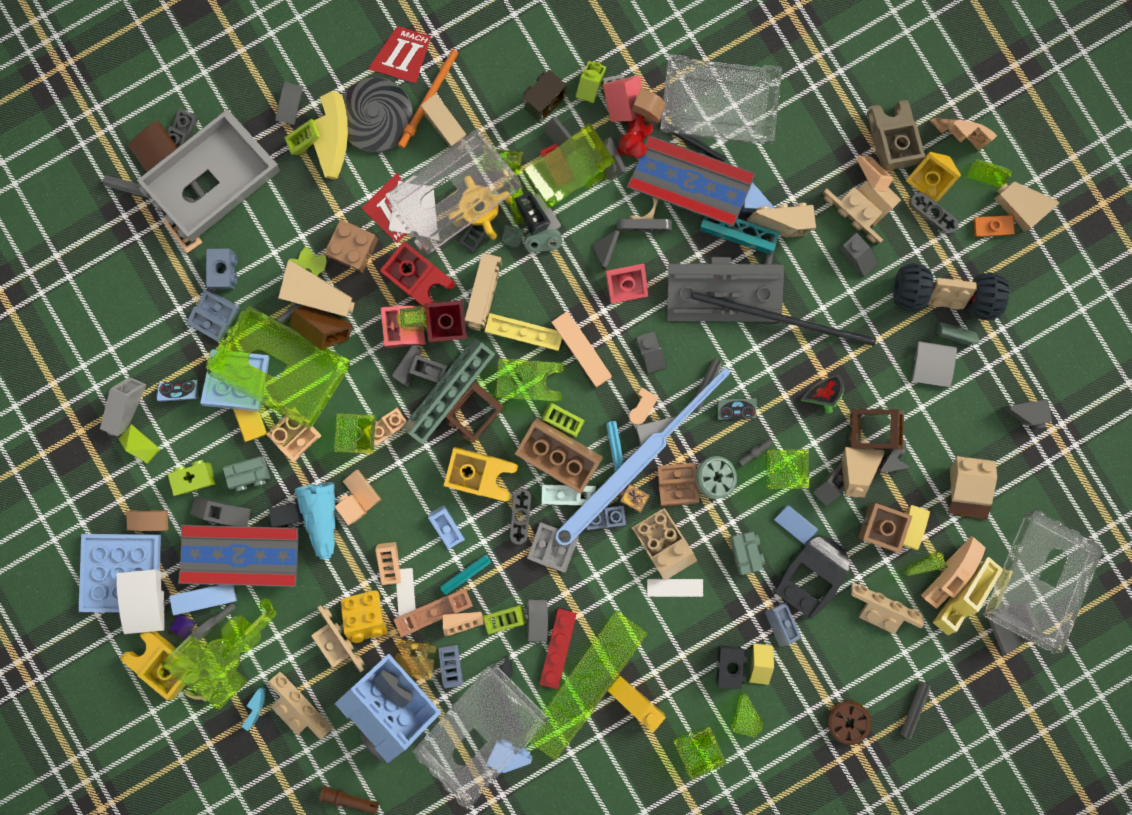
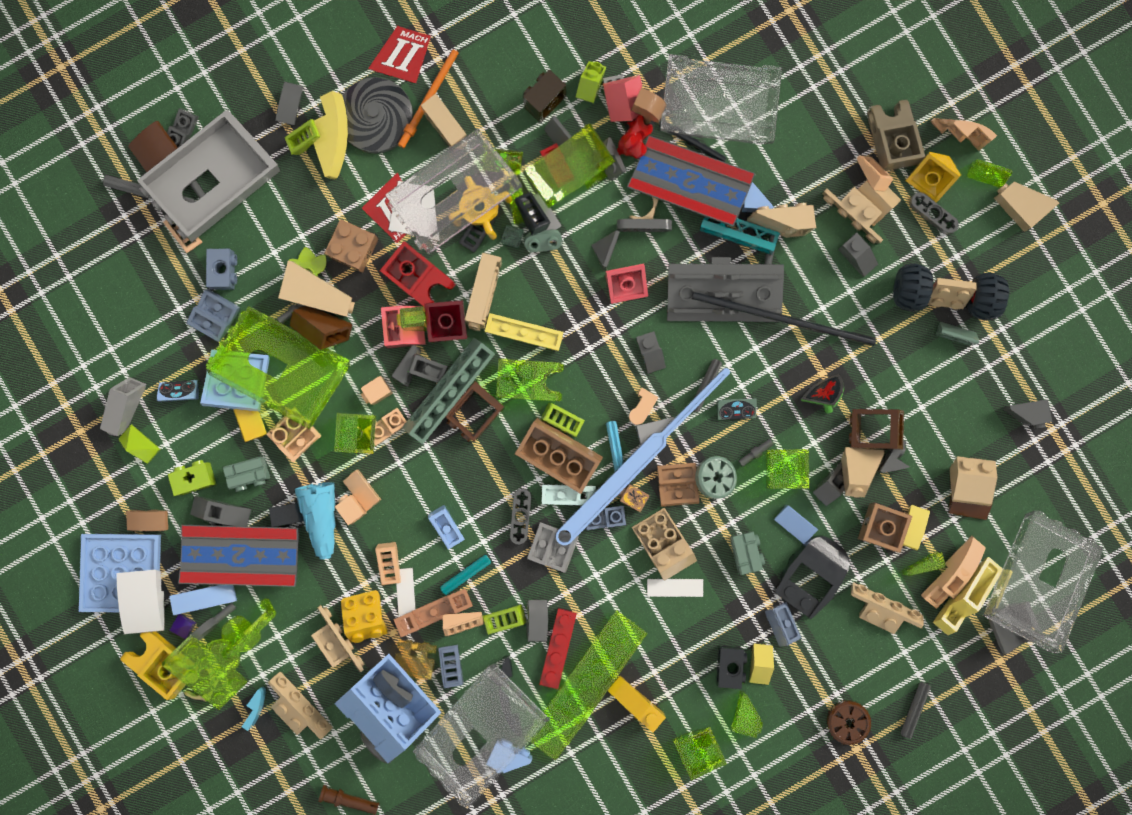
yellow brick [444,447,518,501] -> none
light nougat slope [552,311,612,388] -> none
light grey slope [911,341,957,387] -> none
orange plate [973,215,1014,237] -> none
none -> light nougat brick [361,376,393,405]

